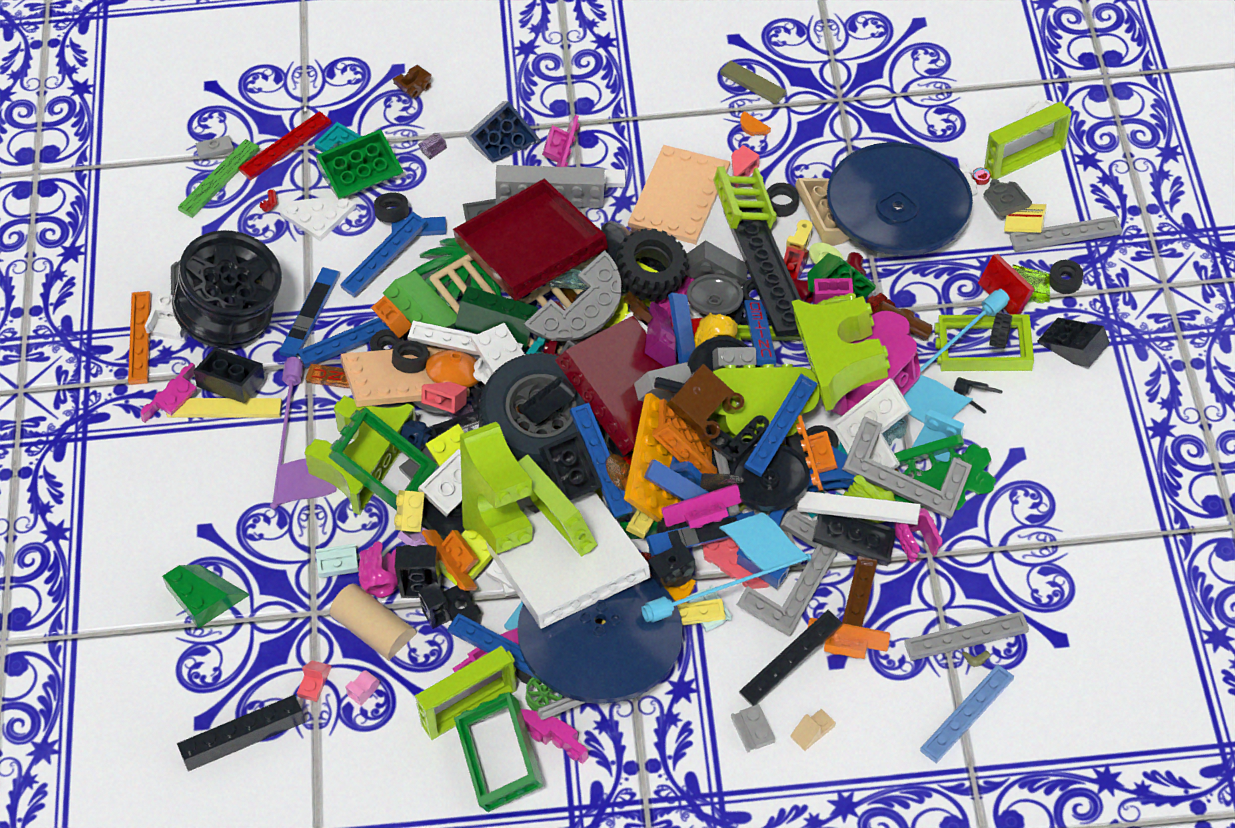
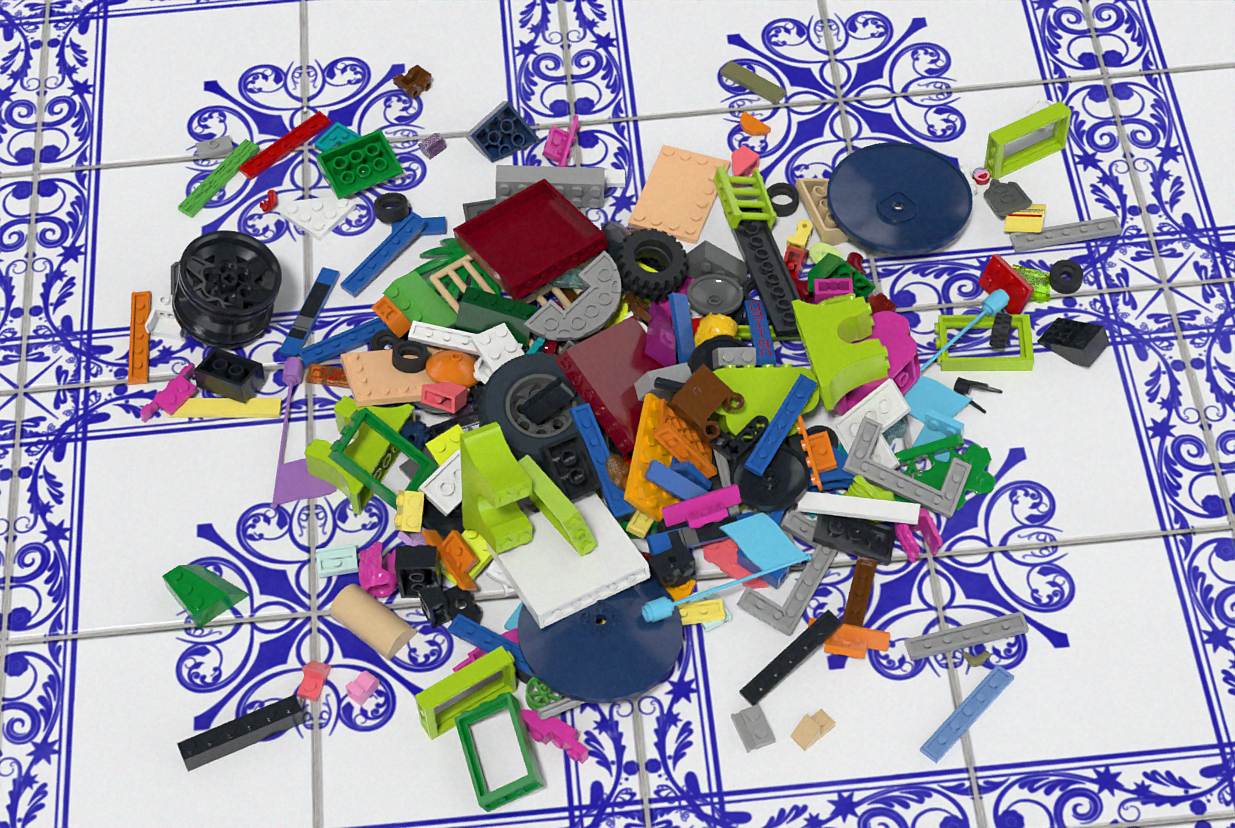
clear smoke slope [700,473,744,492] -> none
reddish brown piece [876,301,933,341] -> none

